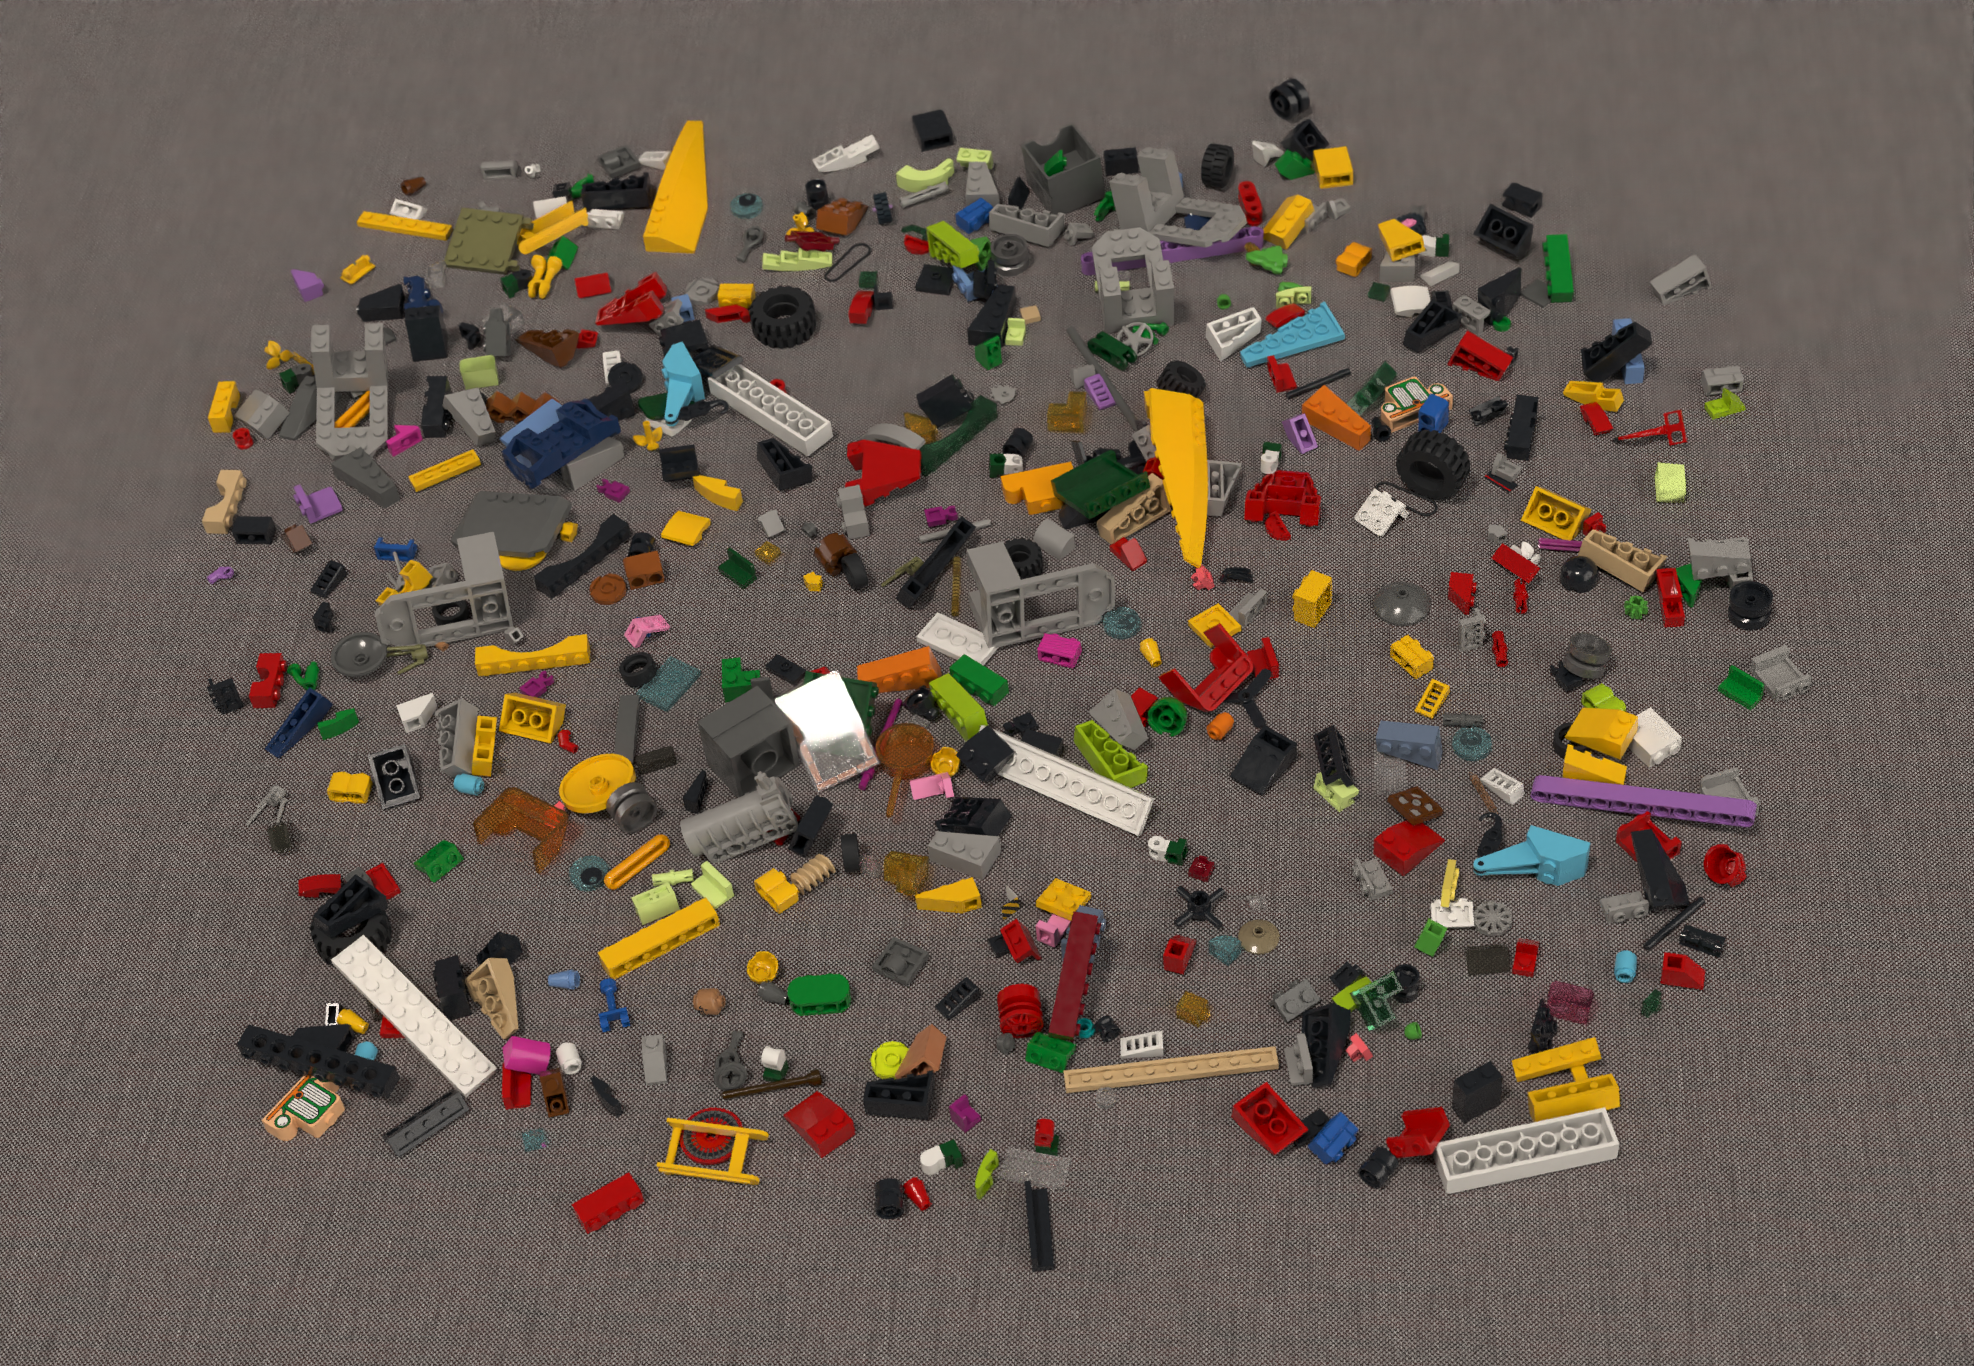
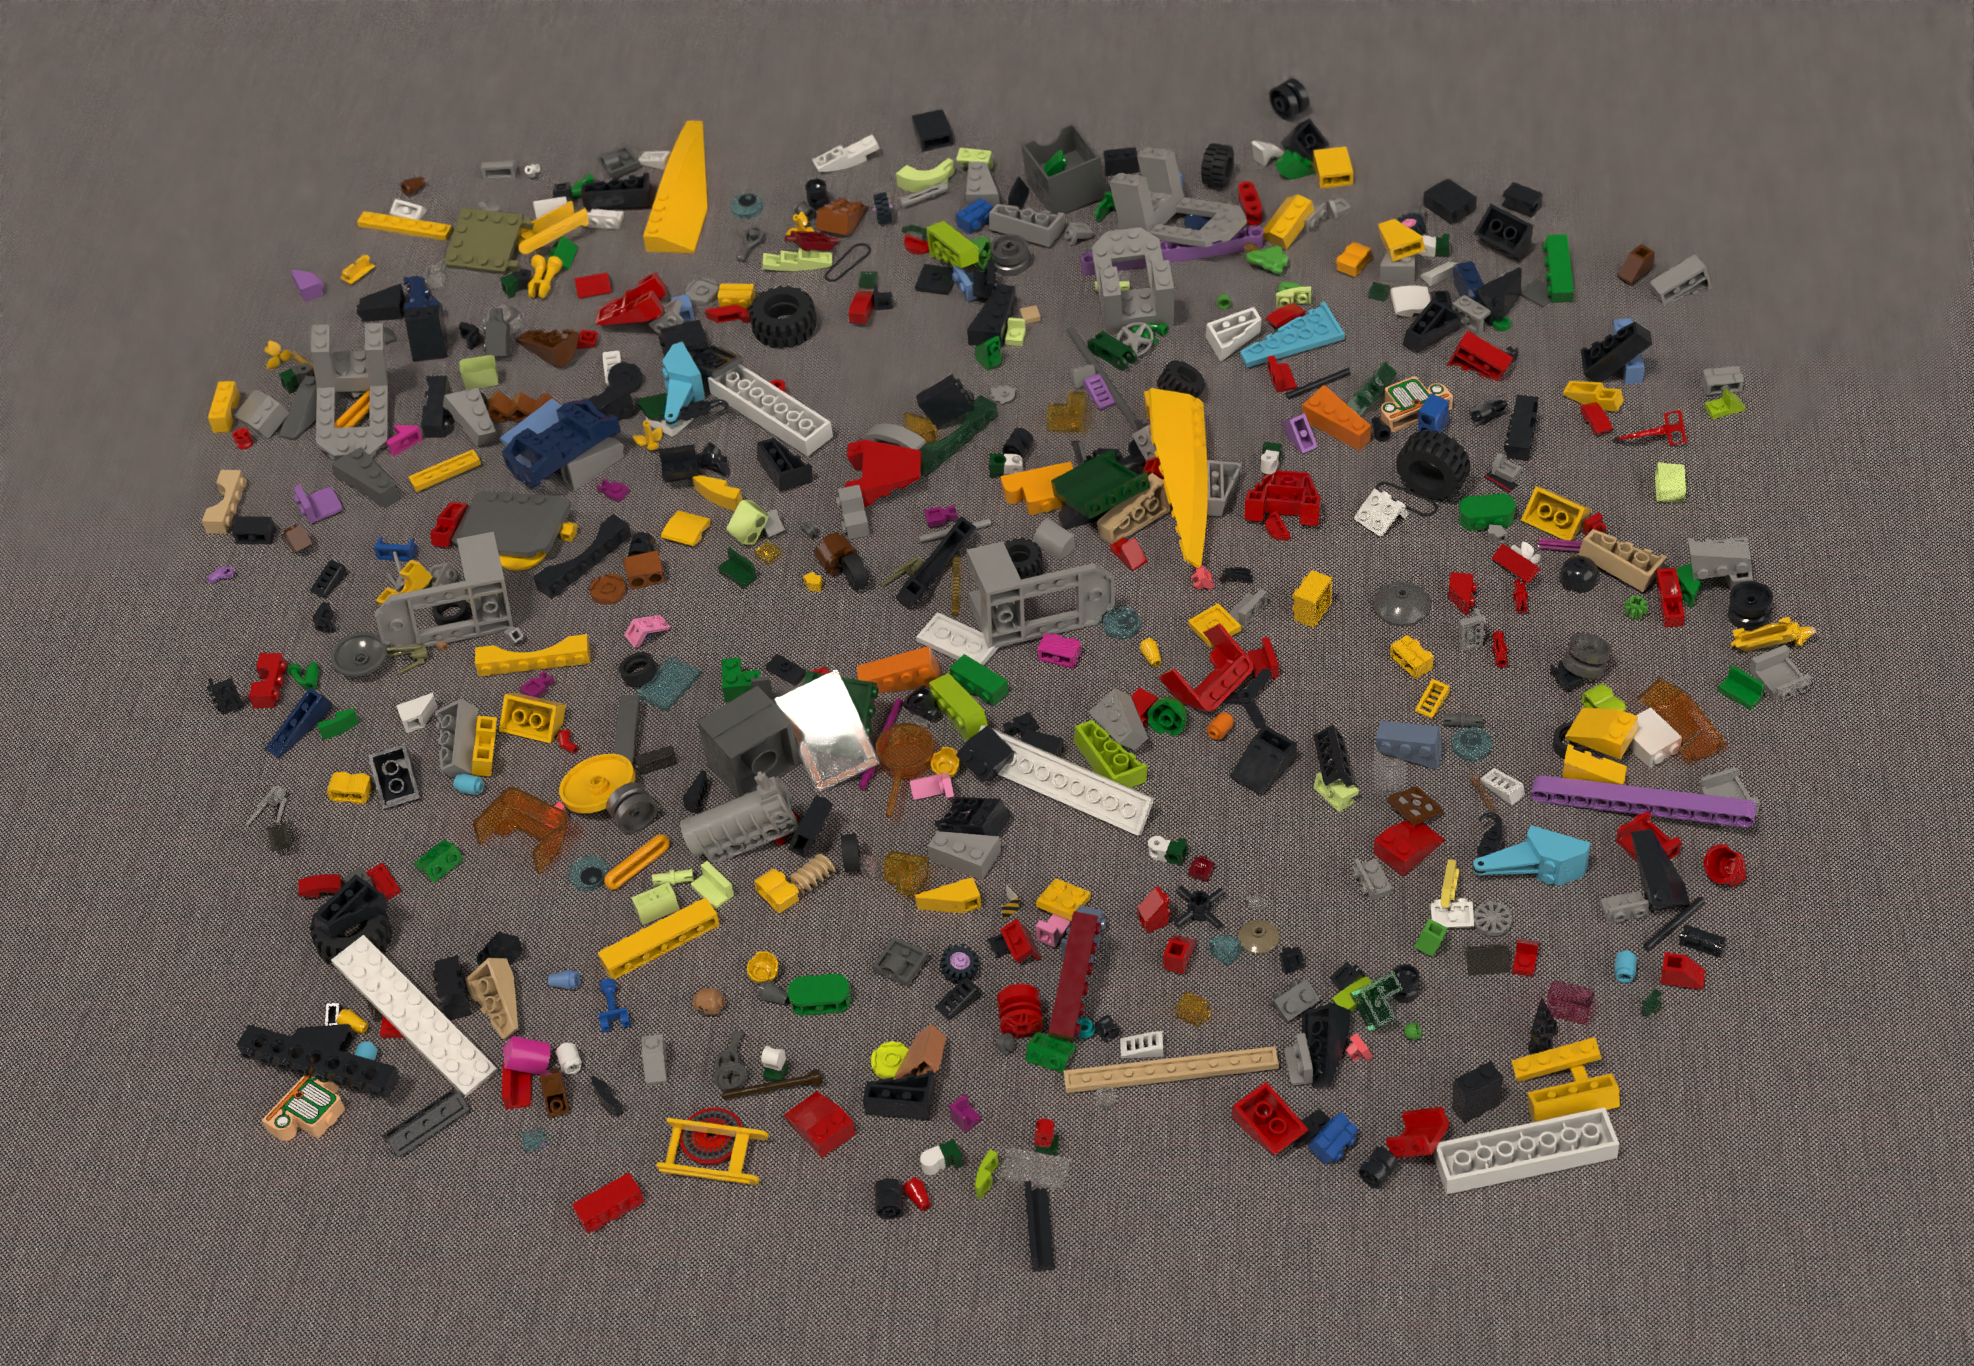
none -> red slope [430,501,468,547]
none -> black hair [697,442,729,476]
none -> yellowish green piece [727,500,770,545]
none -> black wheel [940,943,979,984]
none -> red slope [1137,886,1170,934]
none -> black tile [1279,946,1304,974]
none -> black brick [1423,178,1477,225]
none -> dark blue brick [1453,261,1484,302]
none -> green brick [1459,493,1516,531]
none -> reddish brown slope [1617,244,1655,285]
none -> clear orange windscreen [1637,677,1728,762]
none -> yellow animal [1731,617,1817,652]

